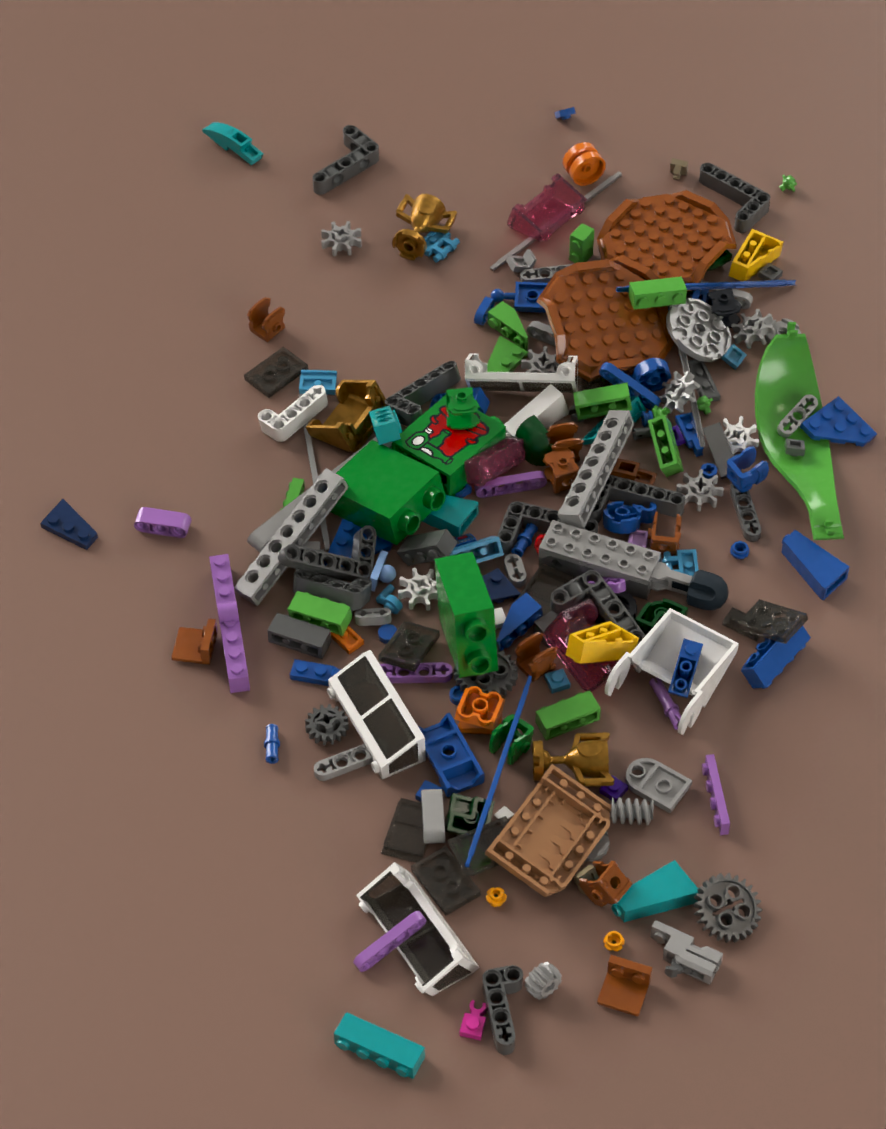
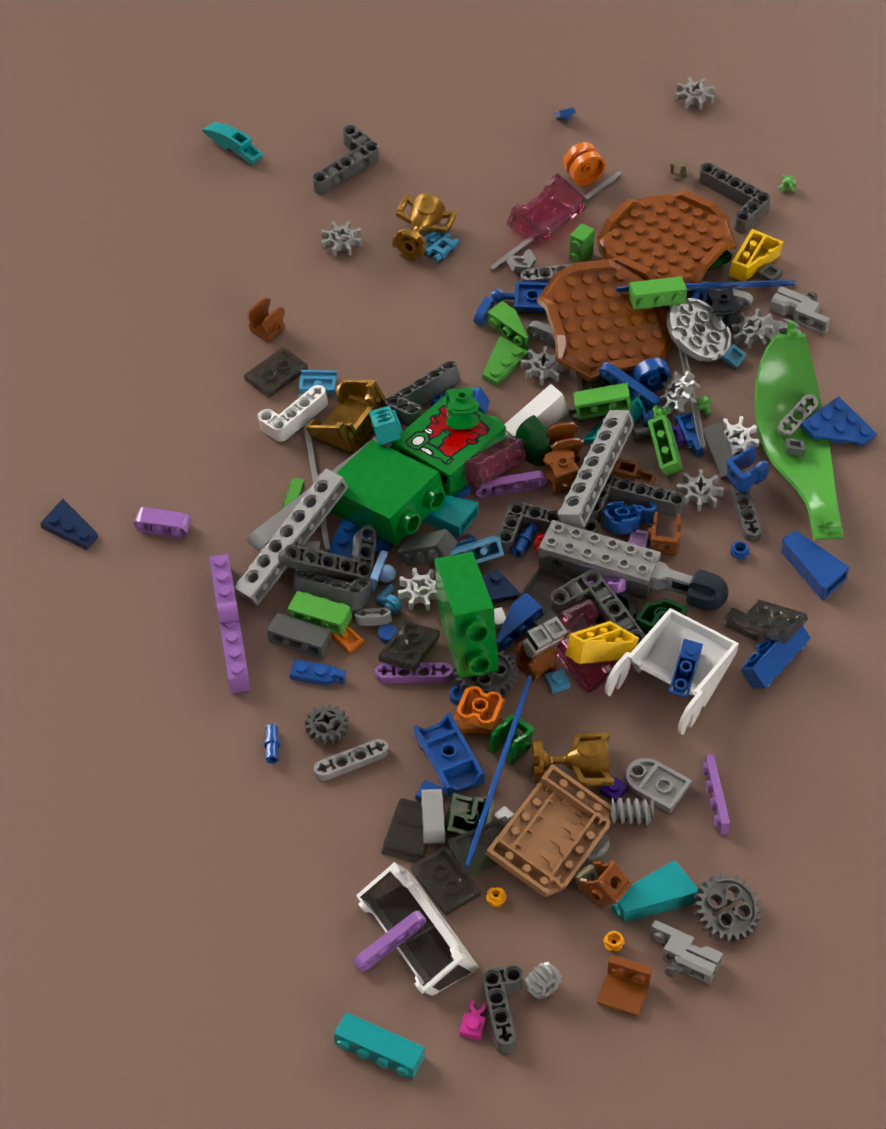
dark orange bracket [171,618,218,665] -> none
windscreen [327,650,426,779] -> none
white windscreen [465,353,578,393] -> none
light grey beam [504,554,526,588] -> none
bright green brick [535,690,601,741] -> none
medium lavender pin [649,677,681,730] -> none
dark azure plate [662,549,699,576] -> none
dark grey tile [688,359,720,402] -> none
blue bush [701,463,717,479] -> none
none -> light grey hips [521,616,568,658]
none -> light grey gear [675,77,715,110]
none -> light grey plate [770,286,830,335]

